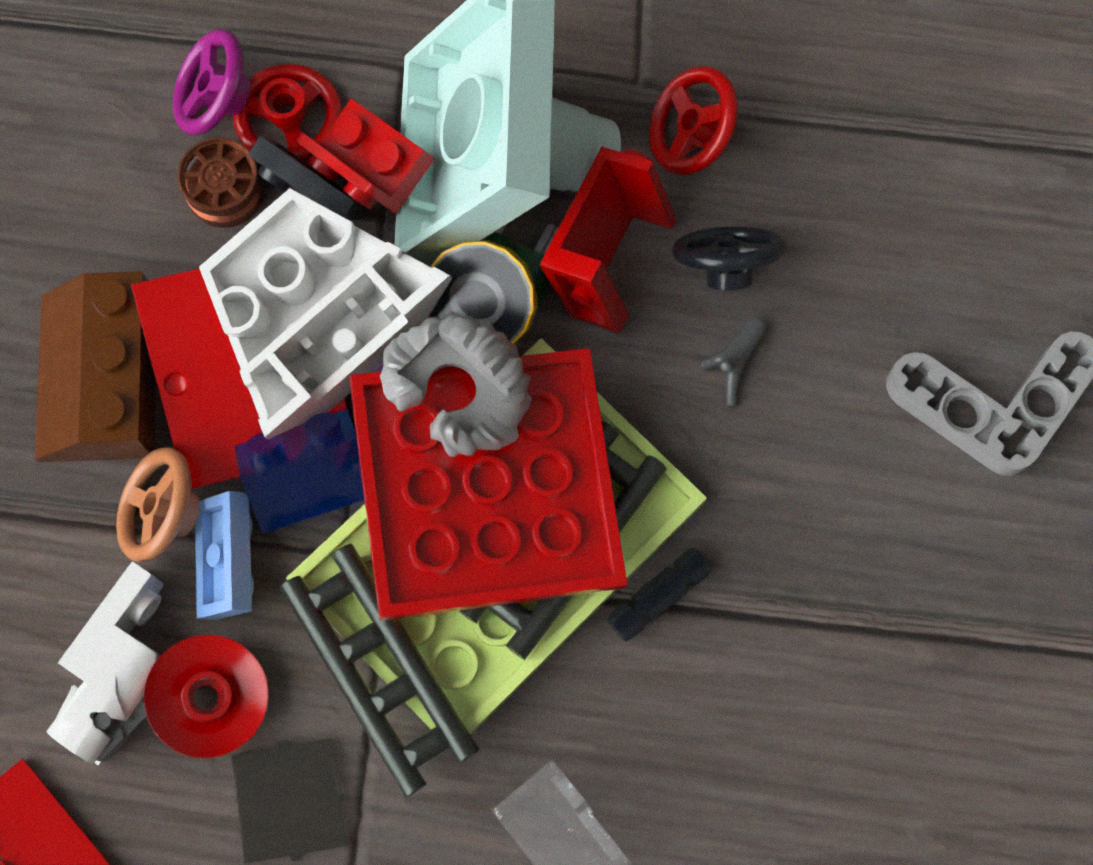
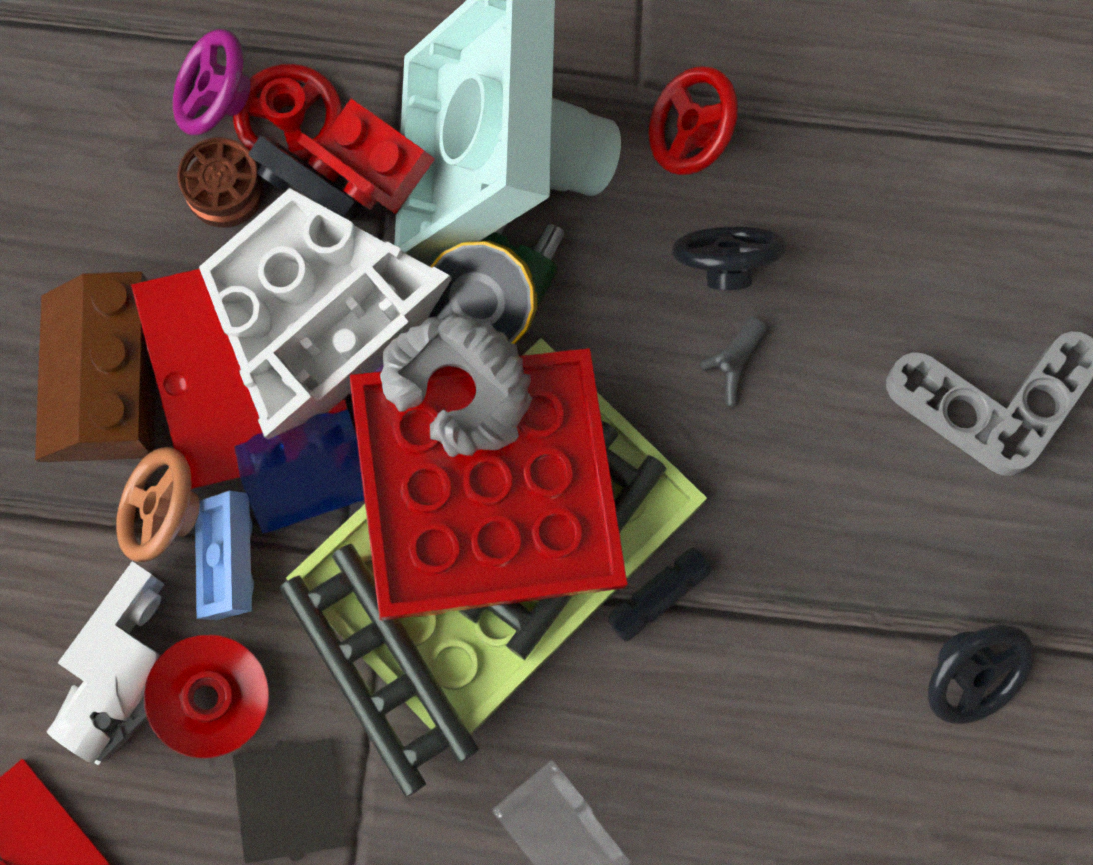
red panel [540,146,677,334] -> none
none -> black piece [928,625,1034,724]

